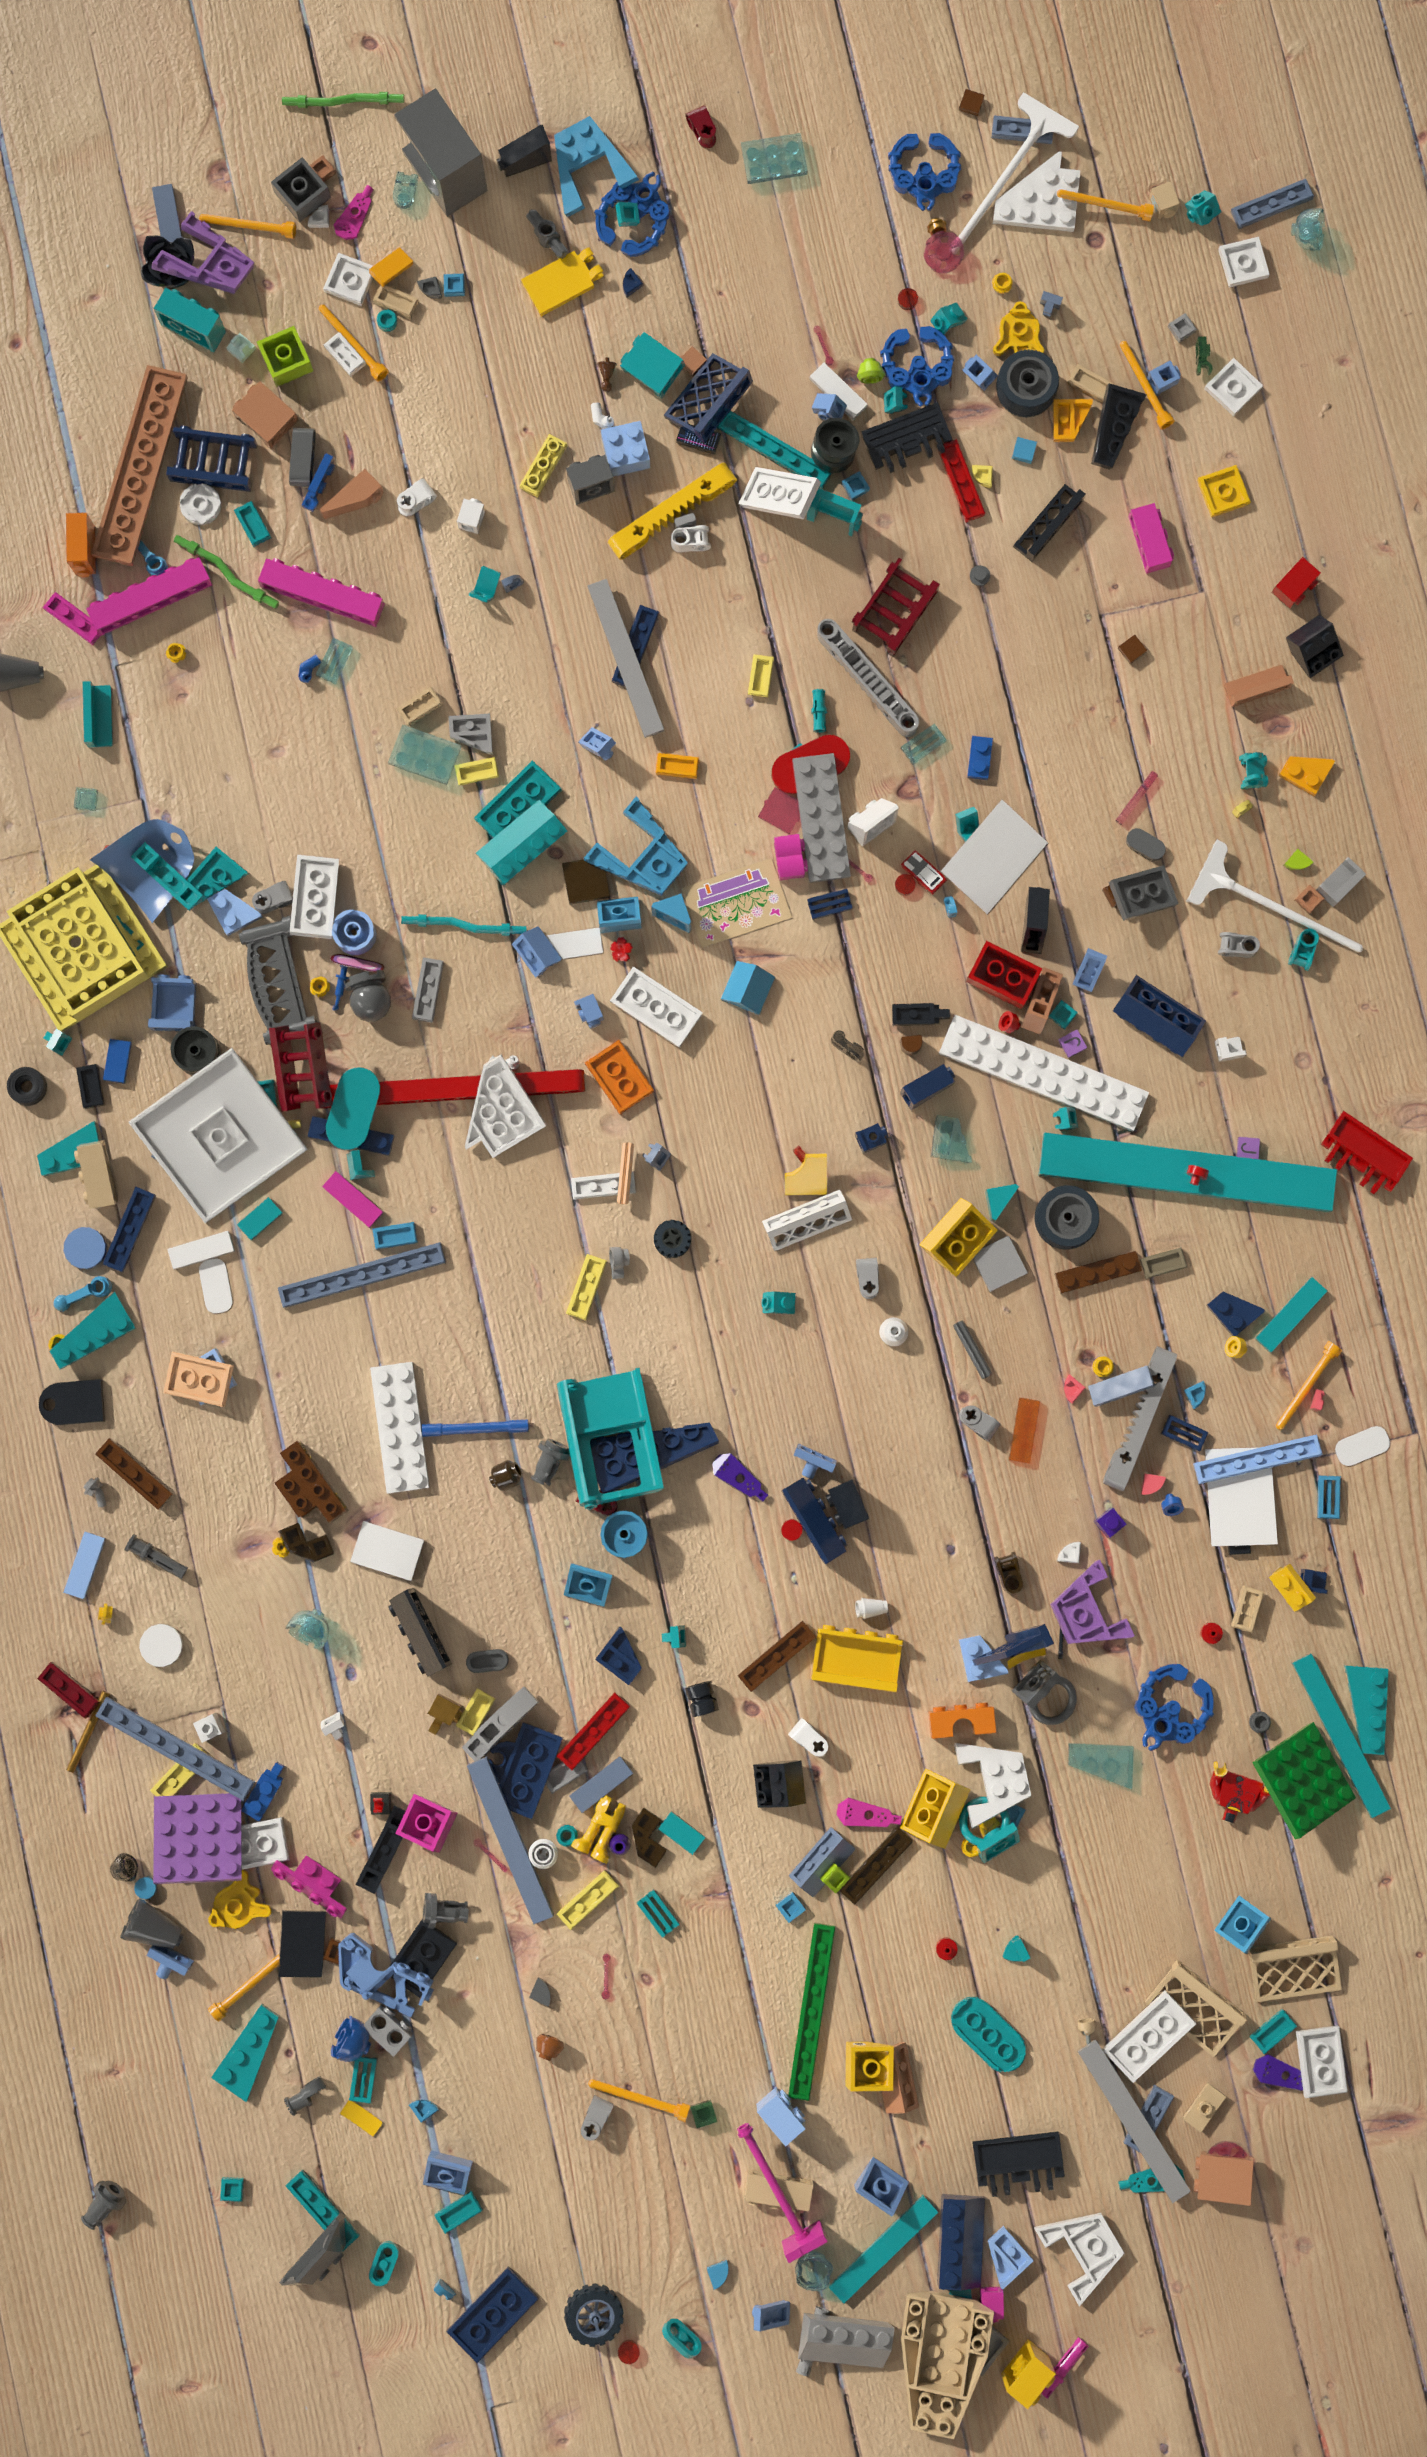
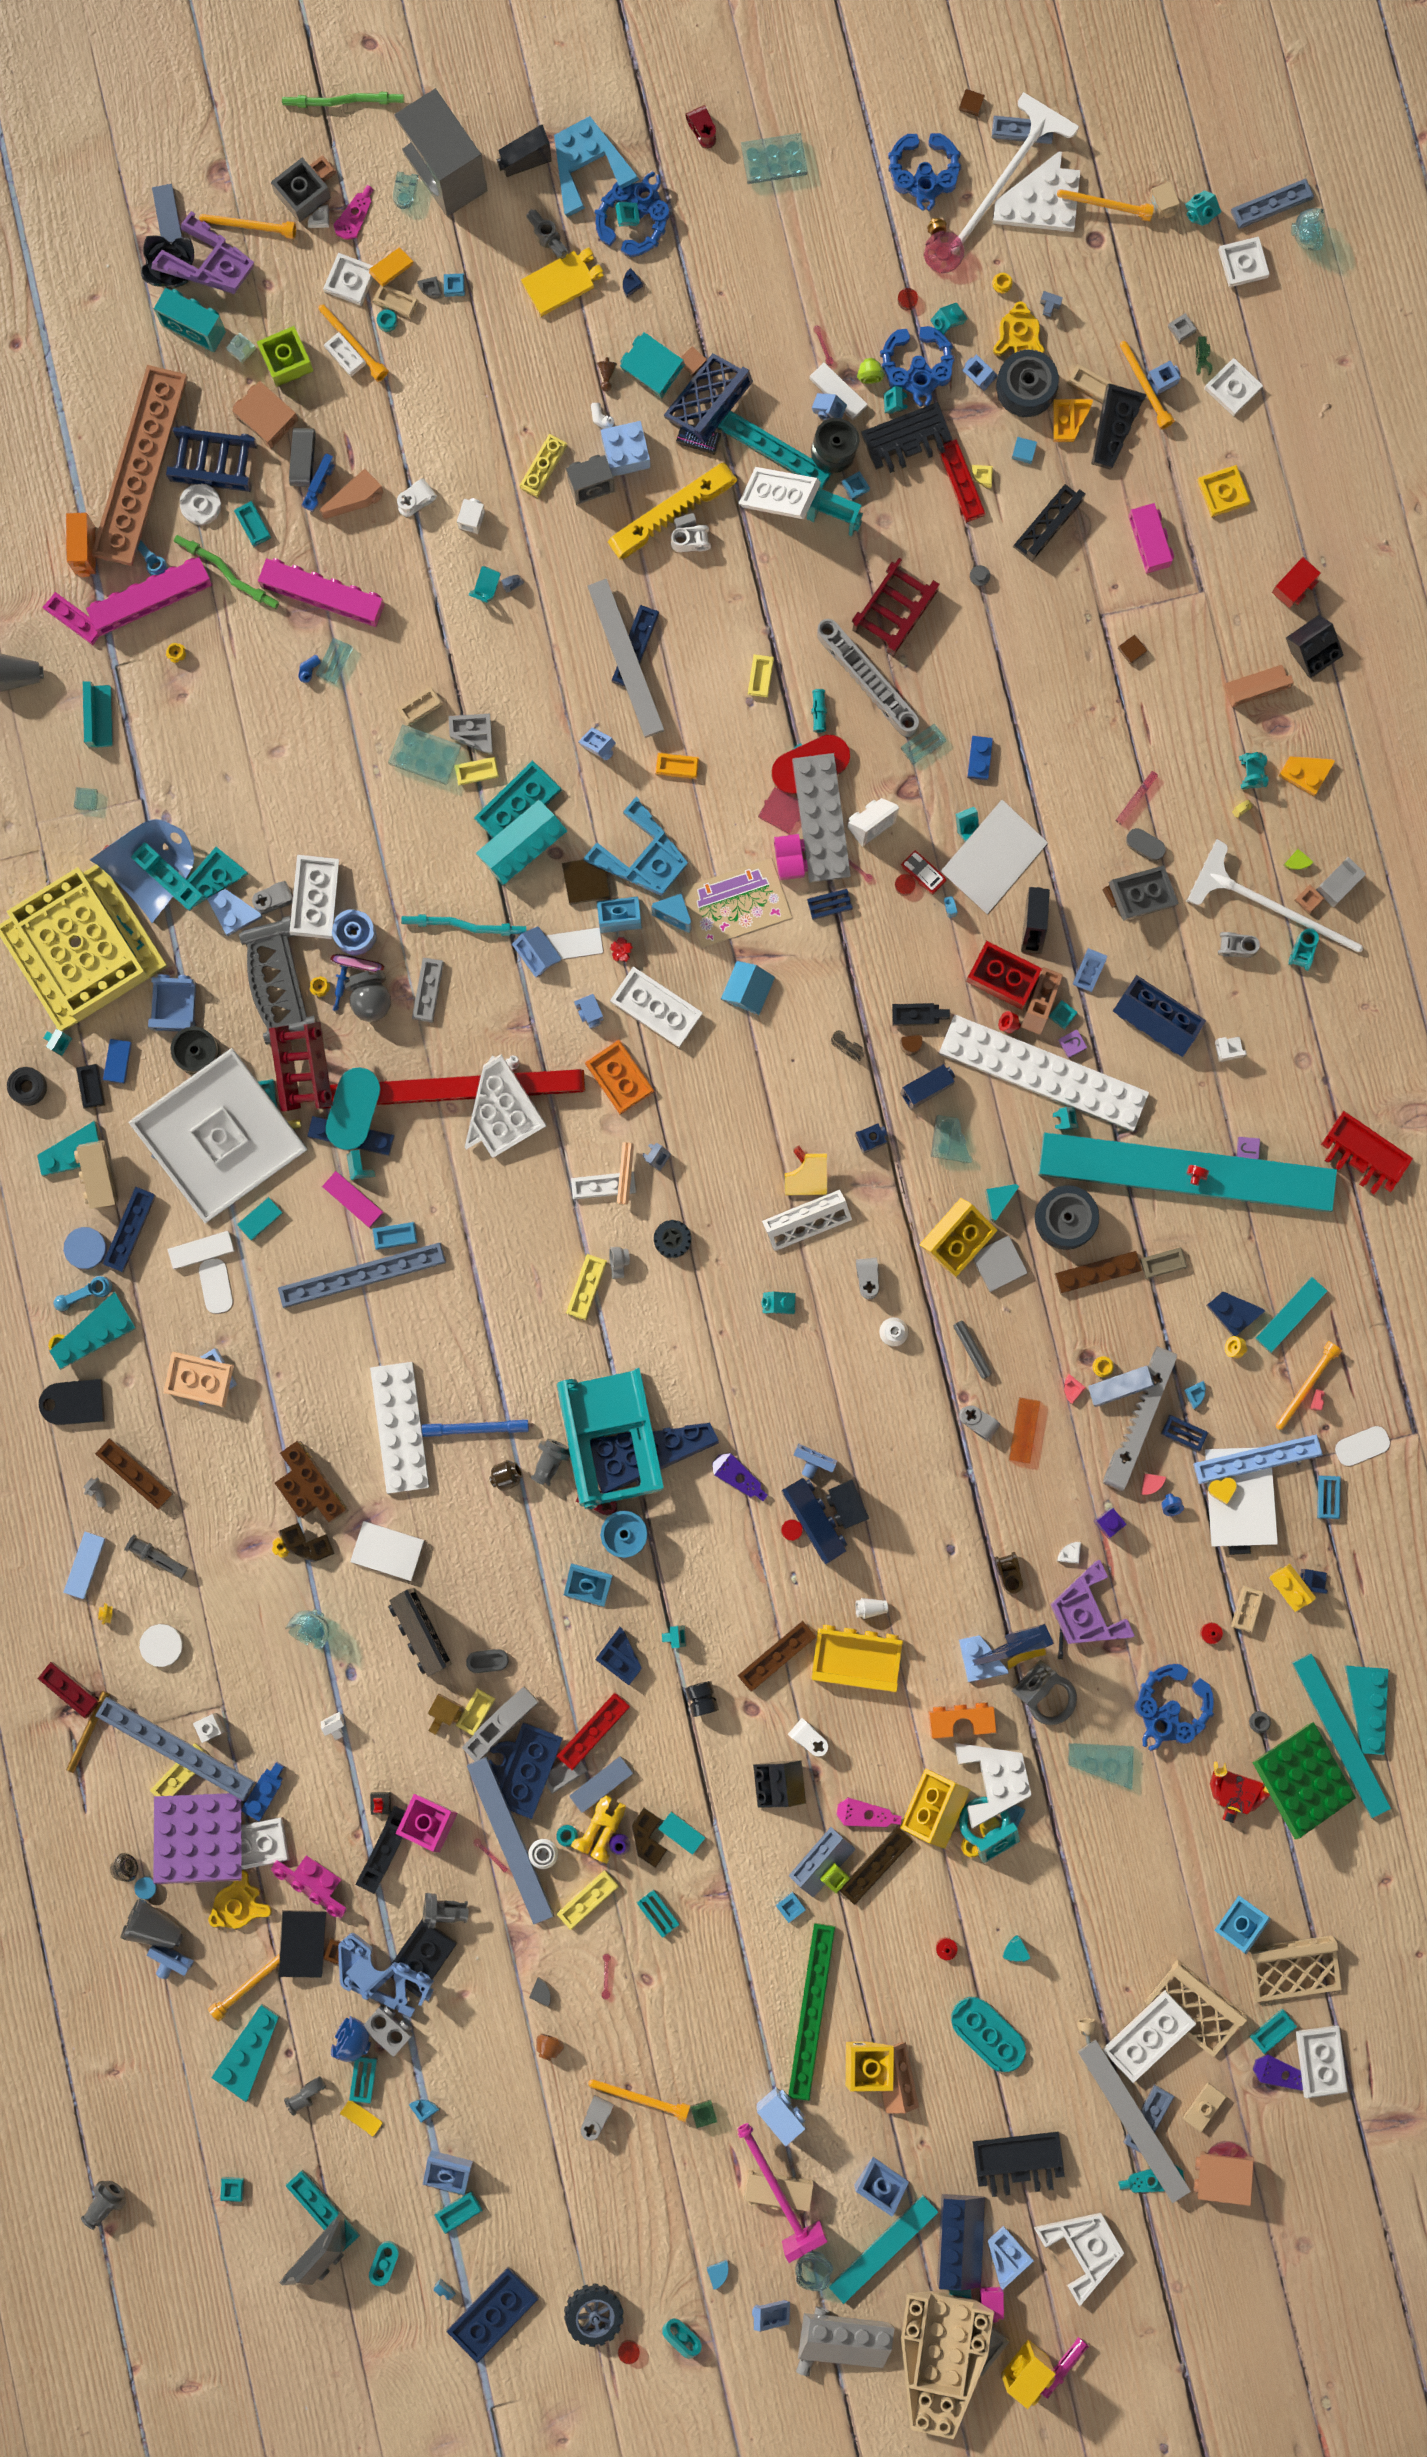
none -> yellow tile [1208,1478,1237,1505]

